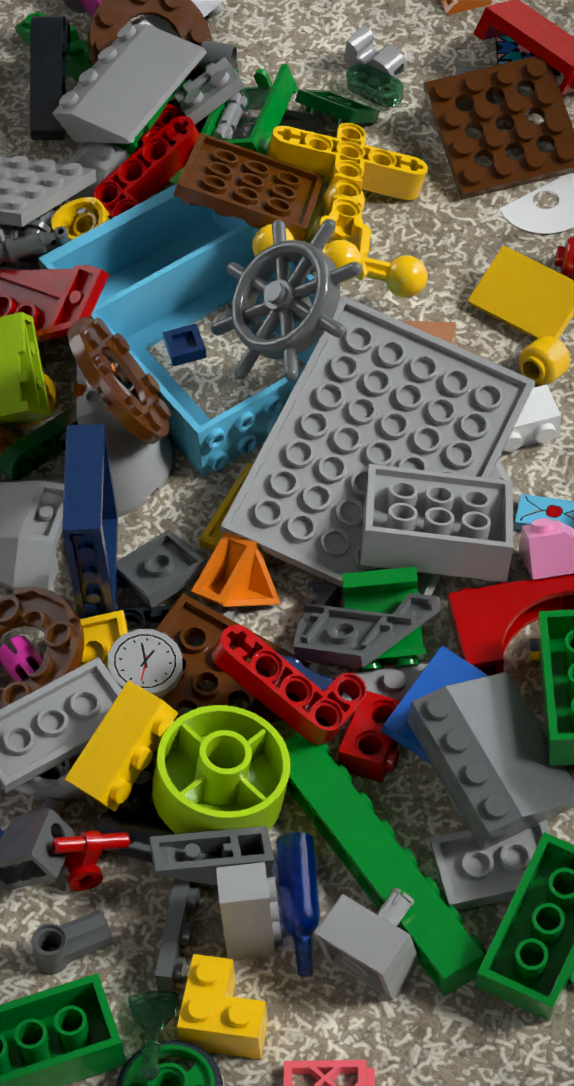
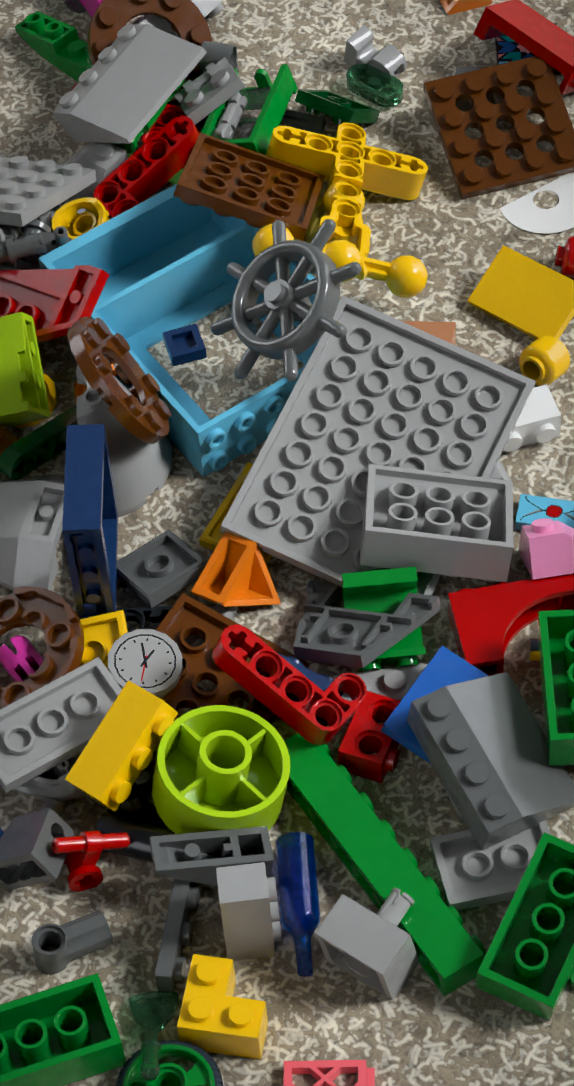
black beam [30,16,71,140] -> none

